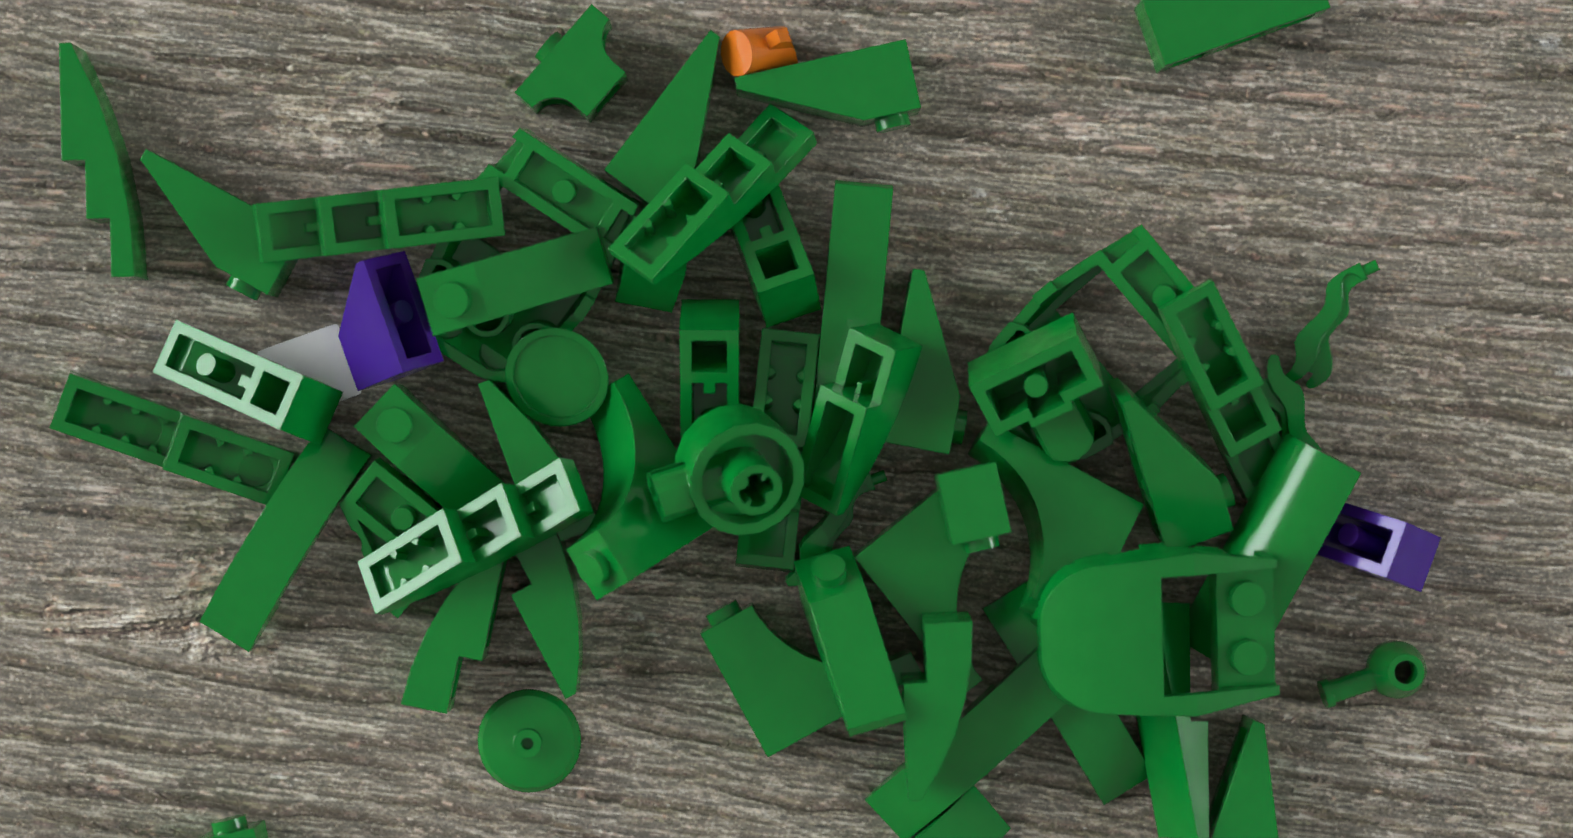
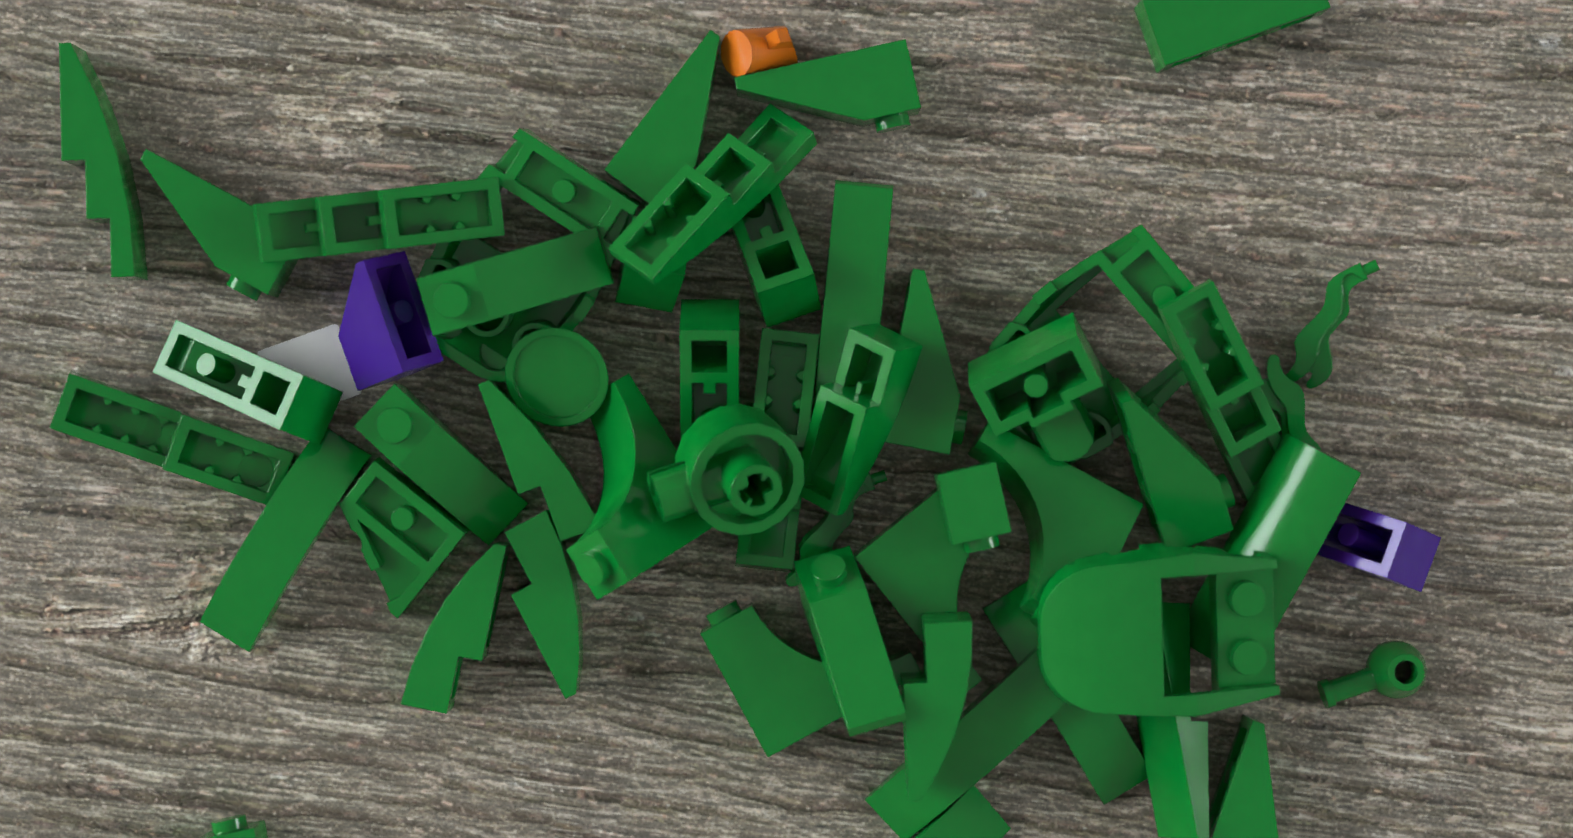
green slope [358,457,593,615] -> none
green piece [478,689,581,793] -> none
green brick [515,4,628,123] -> none

